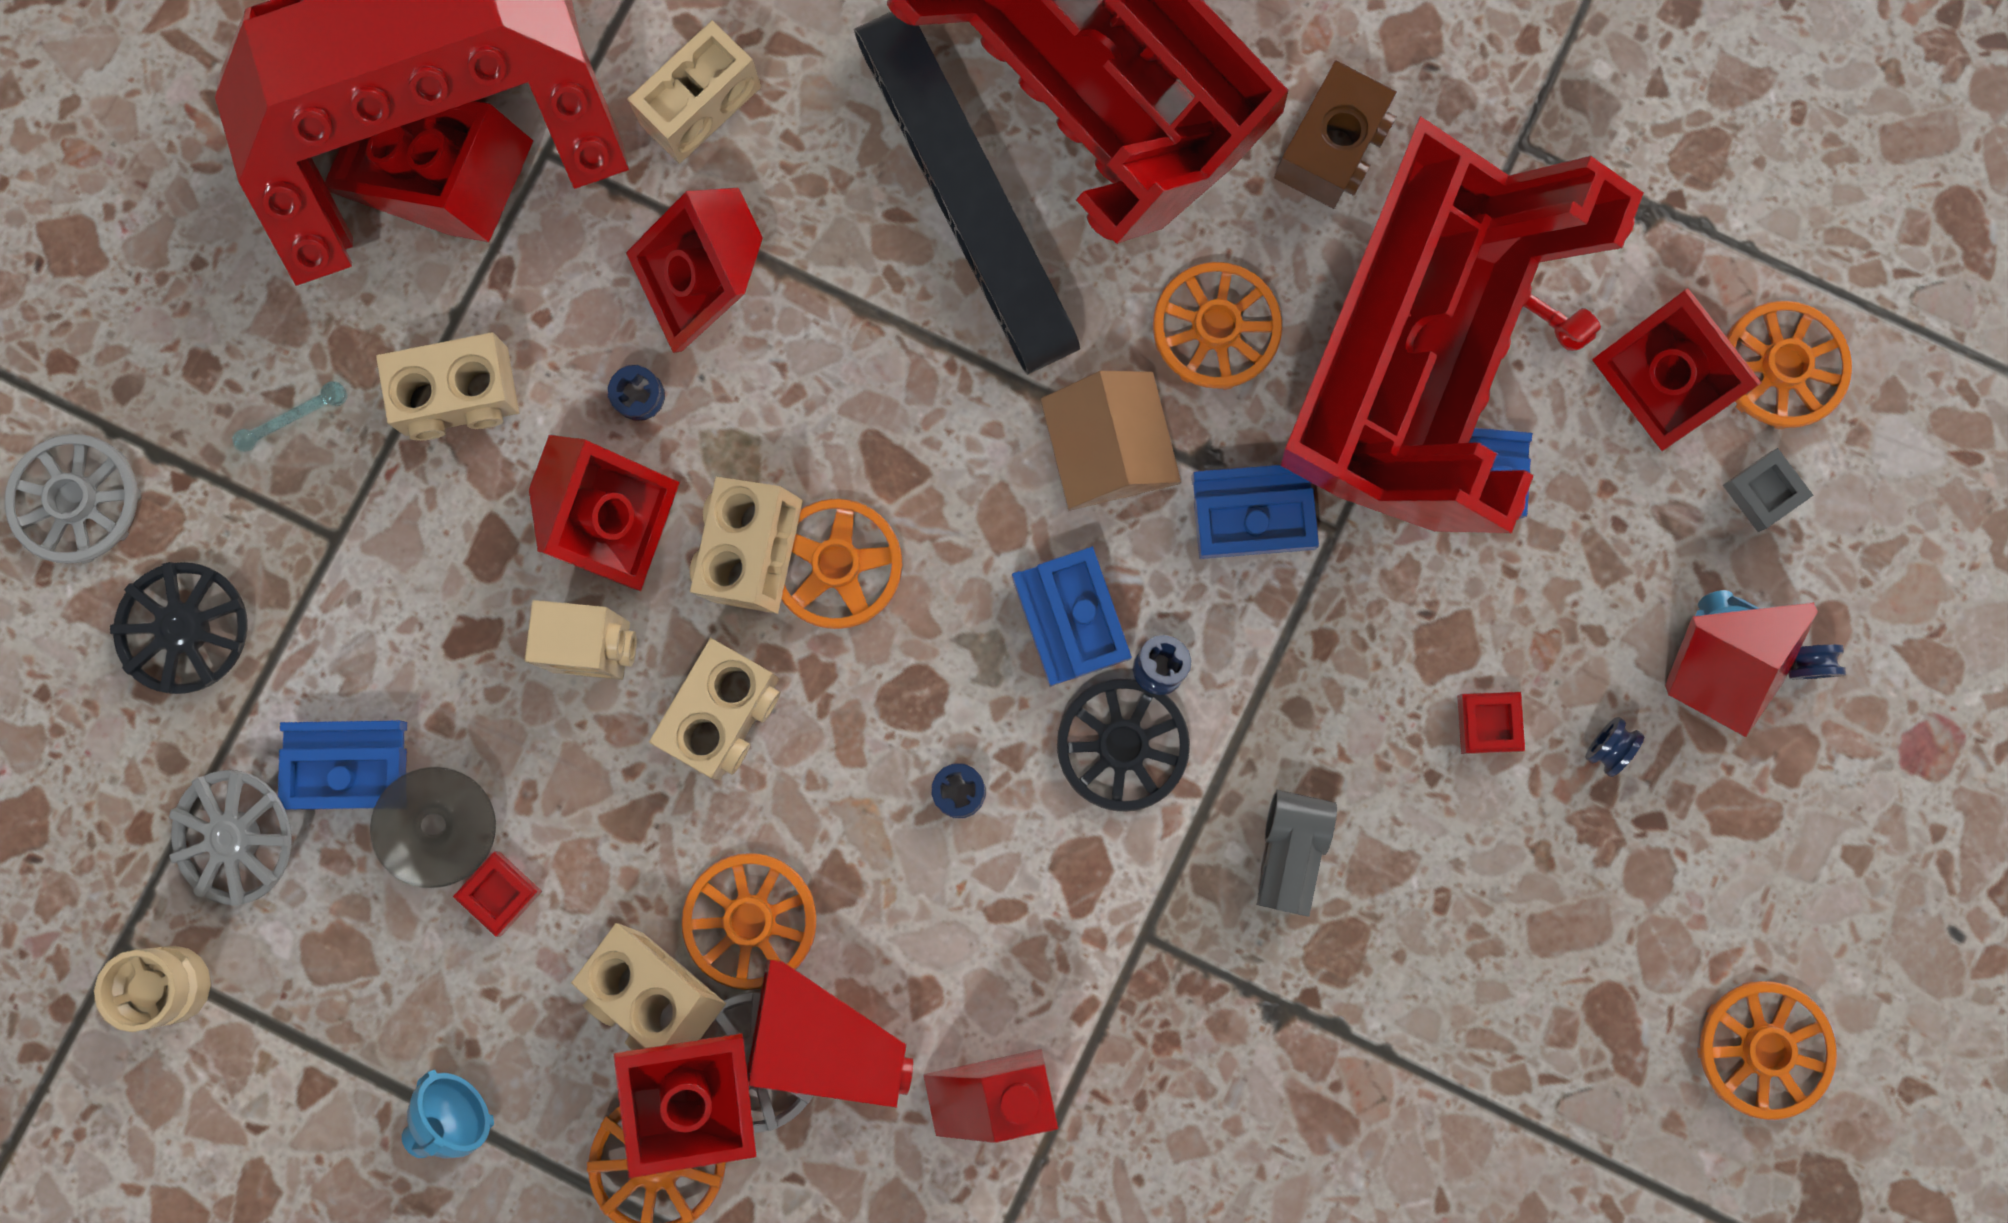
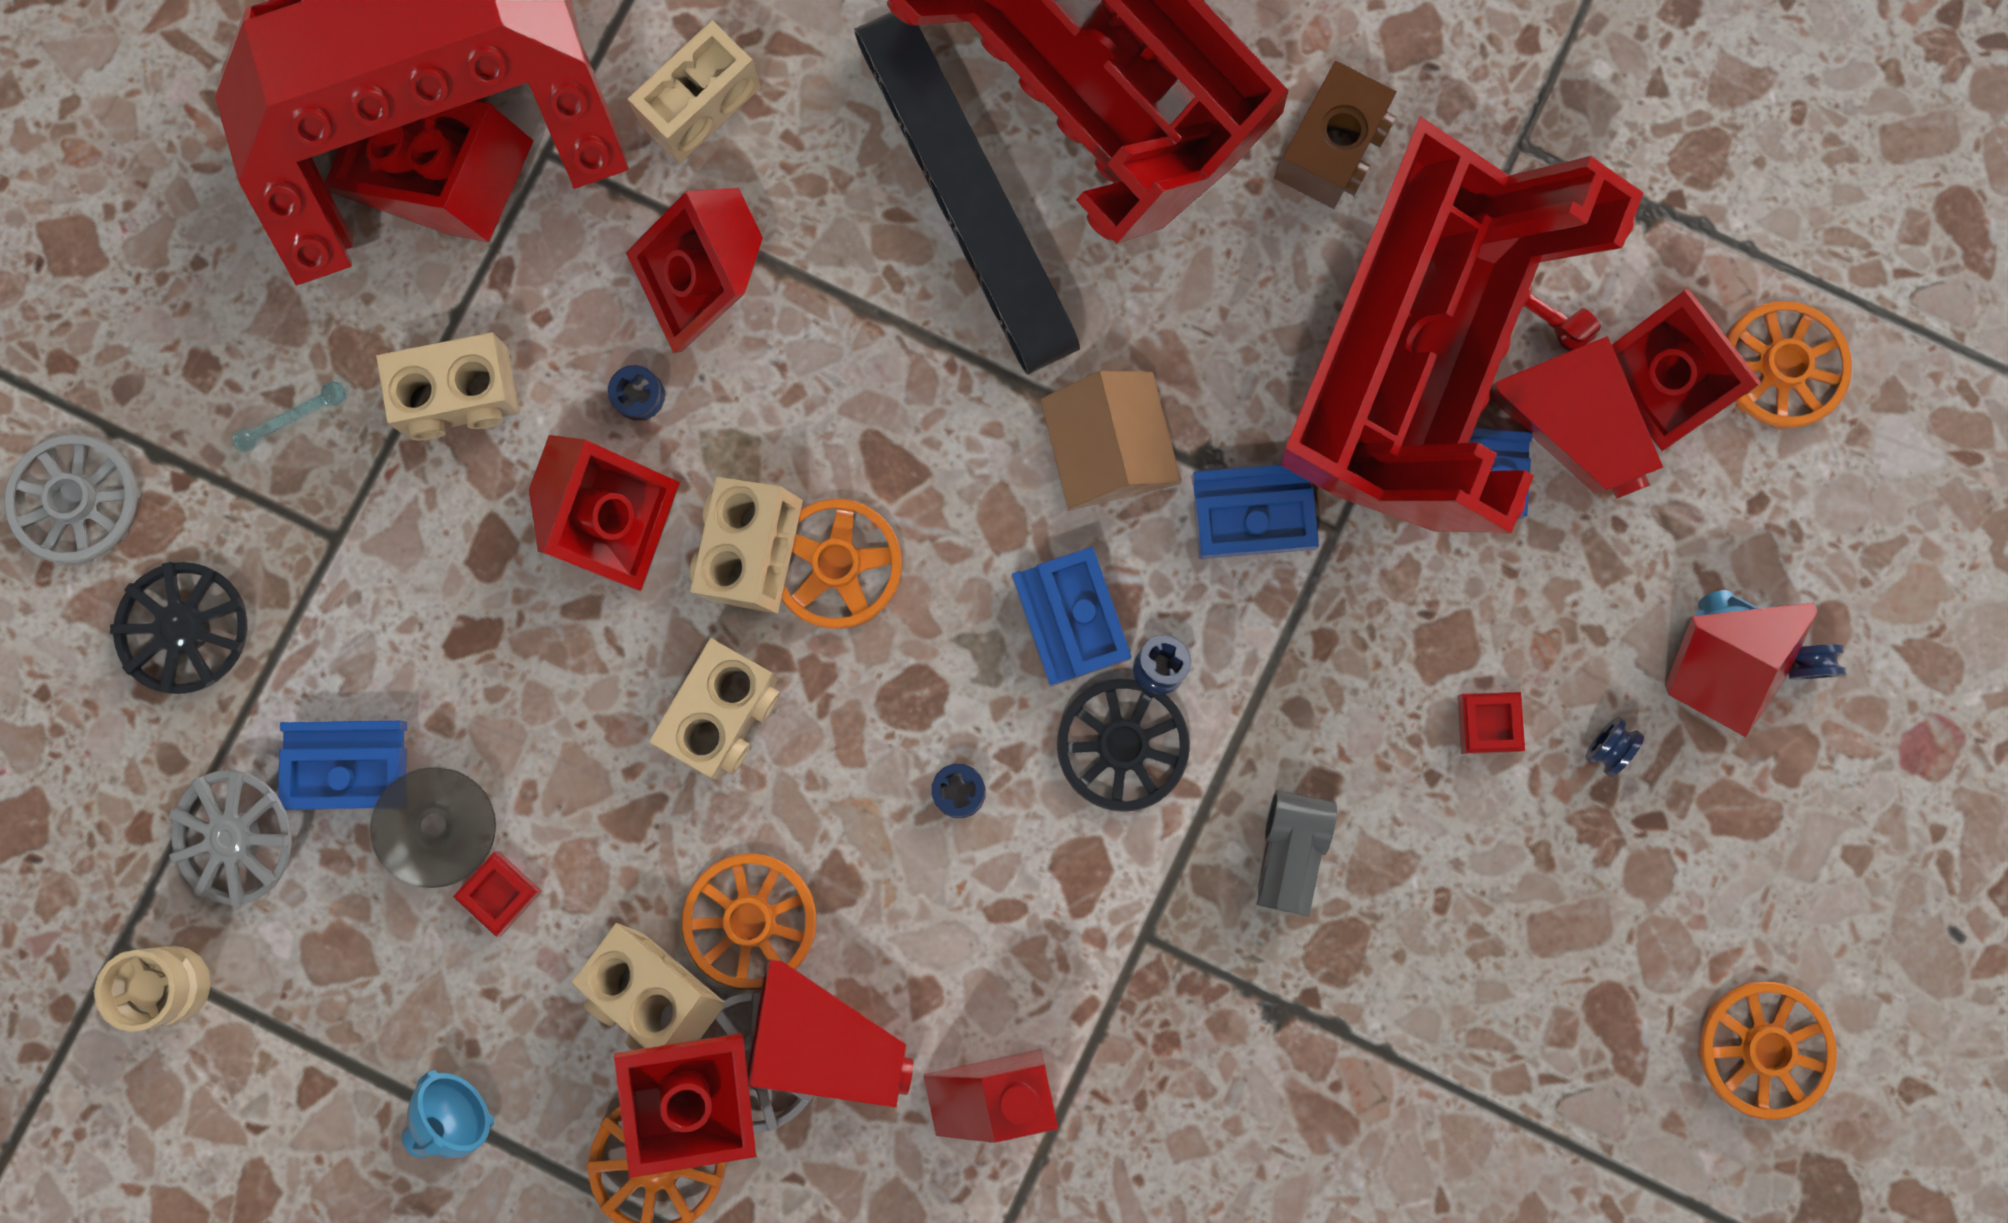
tan brick [525,600,637,680] -> none
orange wheel [1153,262,1282,390] -> none
dark grey plate [1723,448,1814,532] -> none
none -> red slope [1490,336,1664,499]

